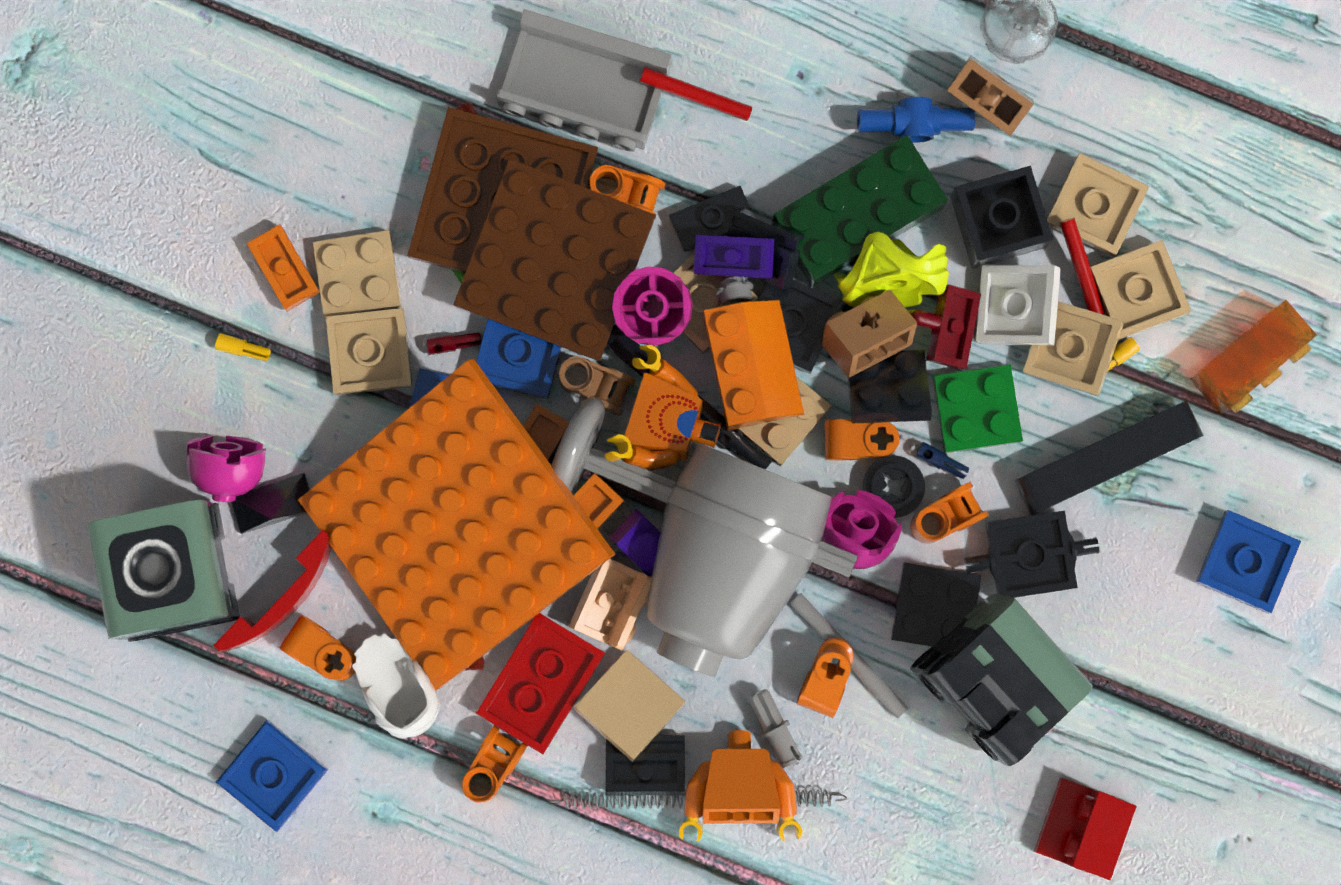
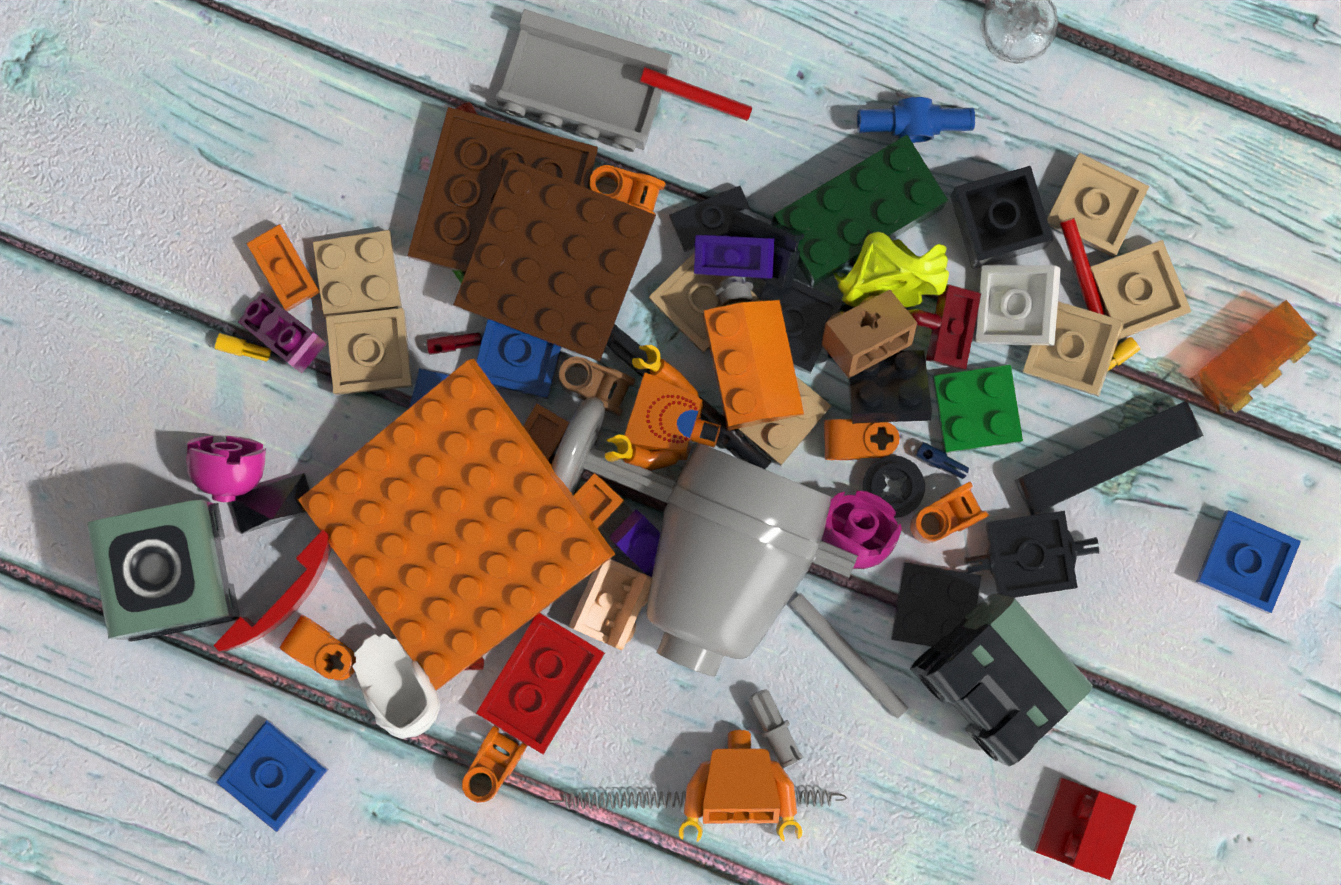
tan tile [574,650,686,762] -> none
black plate [606,735,685,796] -> none
dark pink cylinder [612,266,693,346] -> none
orange piece [796,637,854,718] -> none
medium nougat brick [947,55,1034,136] -> none
none -> magenta slope [238,292,326,374]

